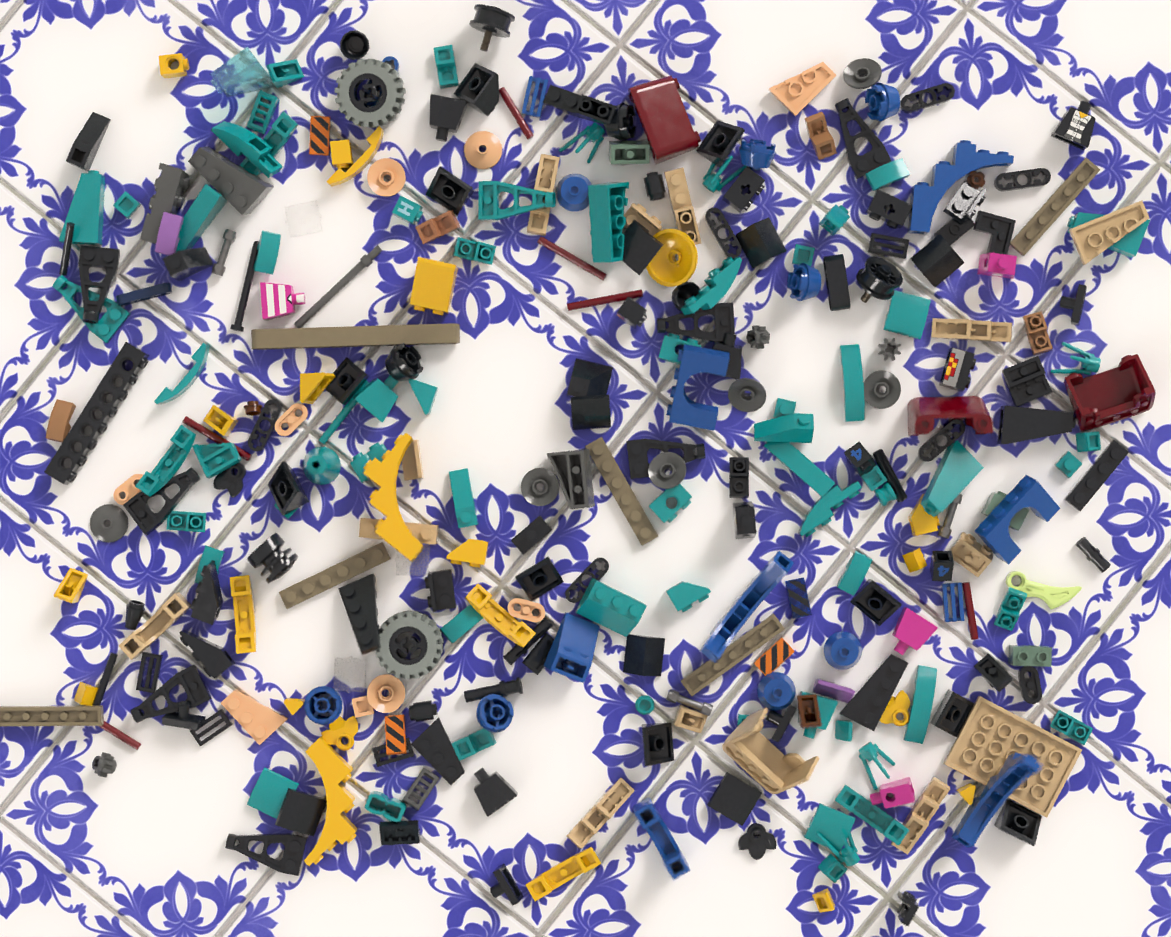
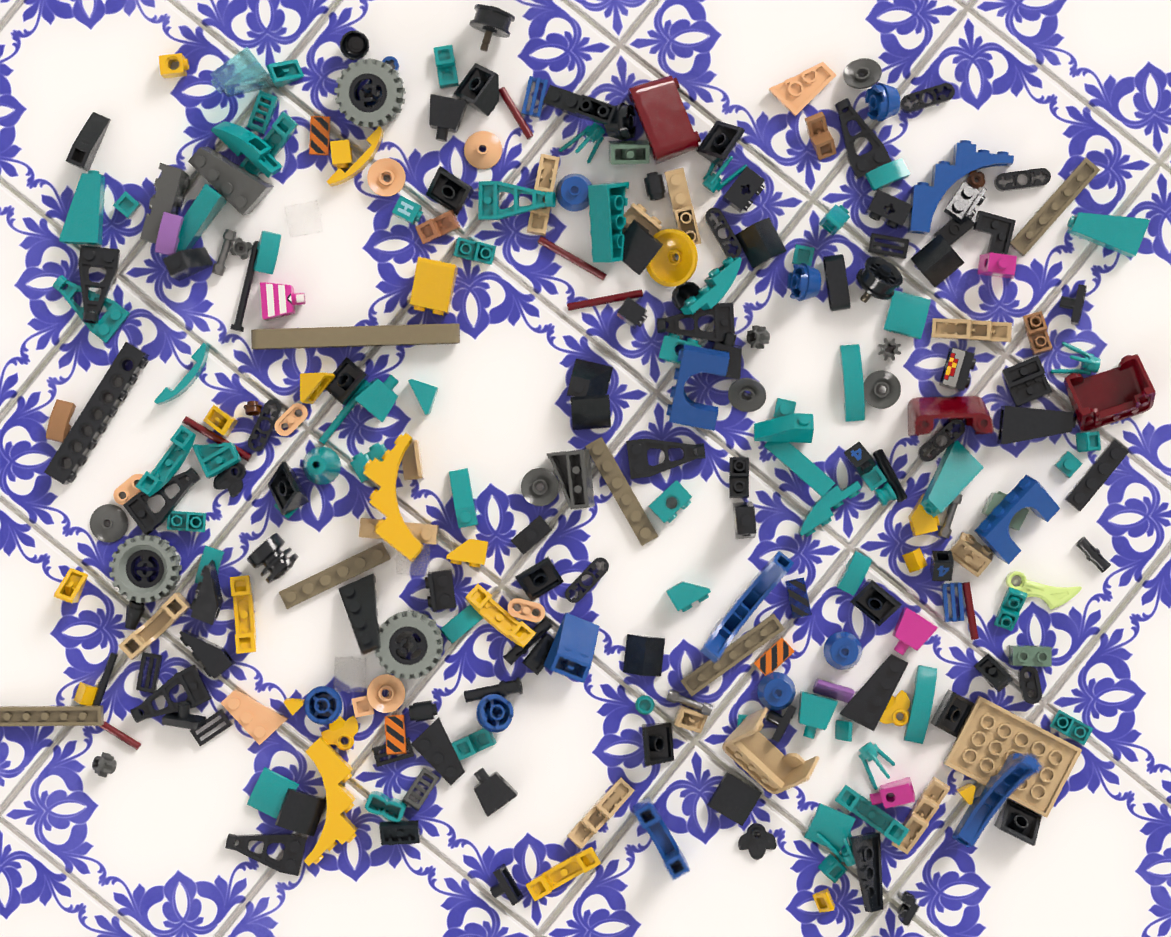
black bar [59,222,75,276] -> none
dark blue beam [116,283,172,306] -> none
dark grey bar [294,245,383,328] -> none
black cone [385,343,423,381] -> none
teal slope [575,578,647,637] -> none
dark grey dish [648,452,686,489] -> none
blue cone [739,139,776,170] -> none
reddish brown slope [797,694,822,728] -> none
torso [1051,101,1096,151] -> none
tan wing [1069,200,1149,266] -> none
none -> light grey wheel [109,535,182,603]
none -> dark grey plate [230,238,253,260]
none -> black wing [850,832,883,912]

